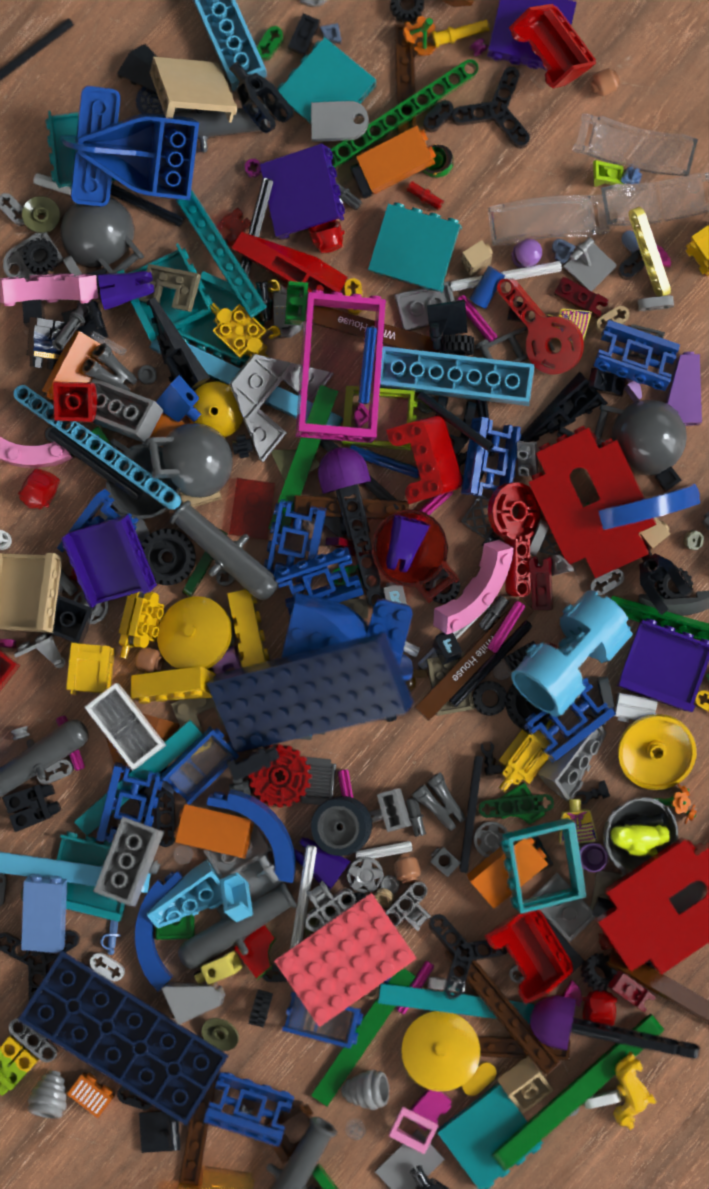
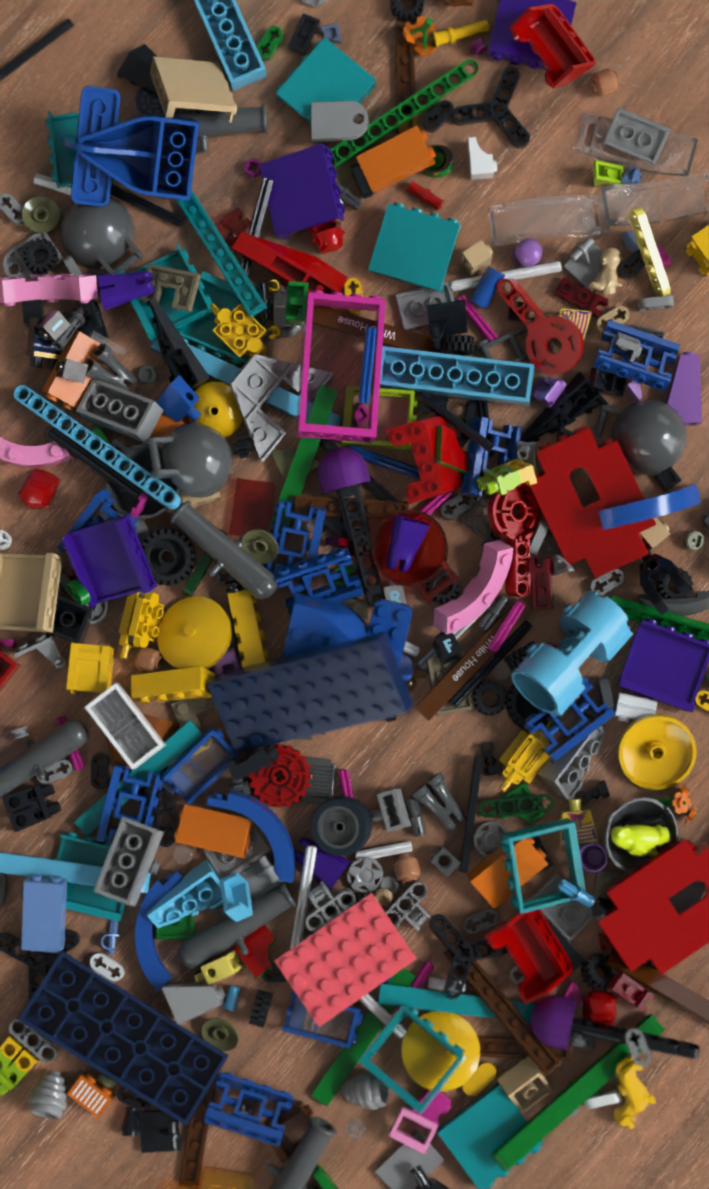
red brick [53,381,97,422] -> none
black piece [229,61,293,133] -> none
sand blue tile [552,239,576,264] -> none
none -> brick [36,310,71,341]
none -> brick [55,358,88,383]
none -> green beam [66,579,91,606]
none -> black beam [91,753,110,790]
none -> olive tile [97,1072,117,1088]
none -> black cone [121,1107,140,1136]
none -> dark pink tile [130,492,149,519]
none -> dark azure pin [222,985,240,1011]
none -> black bush [224,580,243,593]
none -> olive dish [242,529,278,564]
none -> teal window [358,1005,466,1114]
none -> white axle [359,993,407,1038]
none -> red tile [436,425,469,473]
none -> dark grey beam [441,494,475,520]
none -> dark grey beam [463,908,499,934]
none -> white arch [467,137,497,180]
none -> lime hips [476,459,537,495]
none -> medium lavender cylinder [531,377,567,408]
none -> dark azure axle [558,880,595,908]
none -> dark grey piece [569,1033,595,1051]
none -> tan animal [589,247,623,295]
none -> light grey tile [603,107,671,165]
none -> light grey bracket [615,332,642,362]
none -> light grey beam [625,1028,651,1066]

